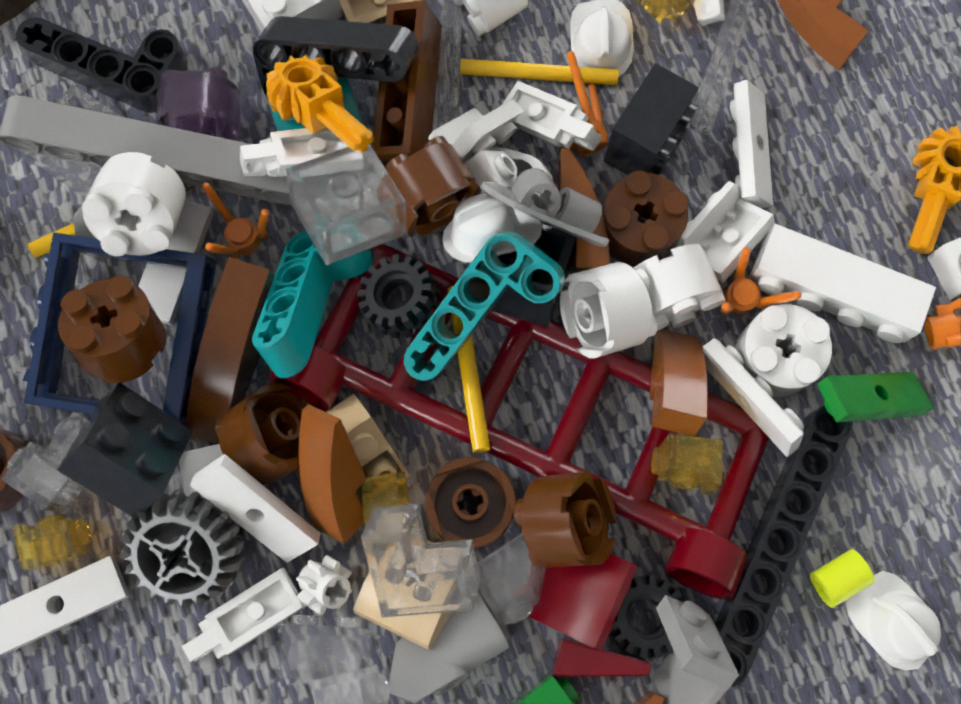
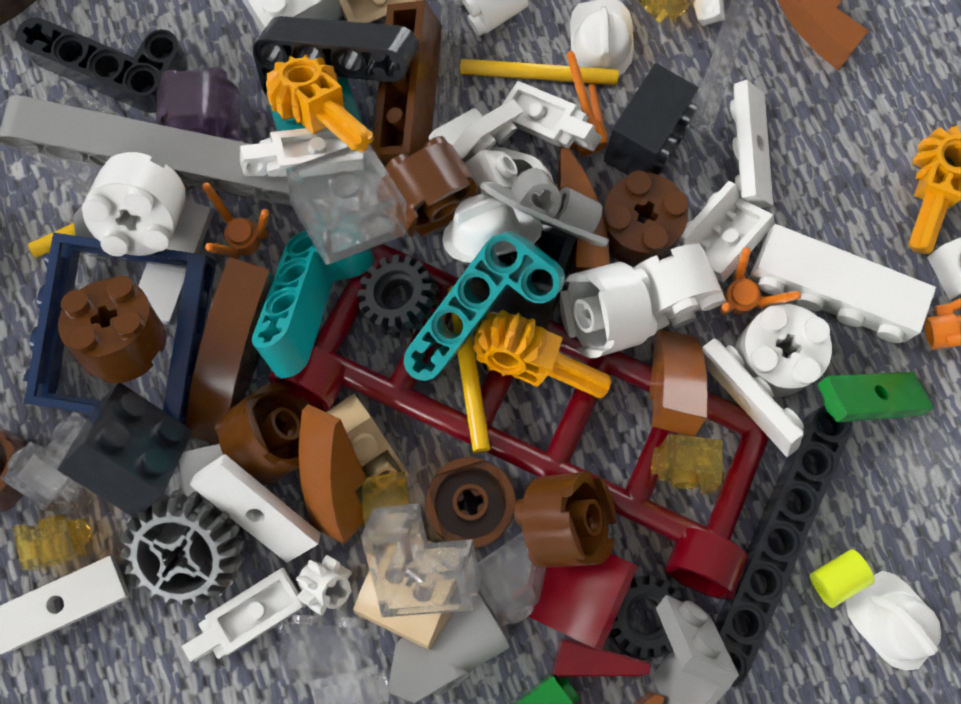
none -> light orange gear [472,310,612,398]

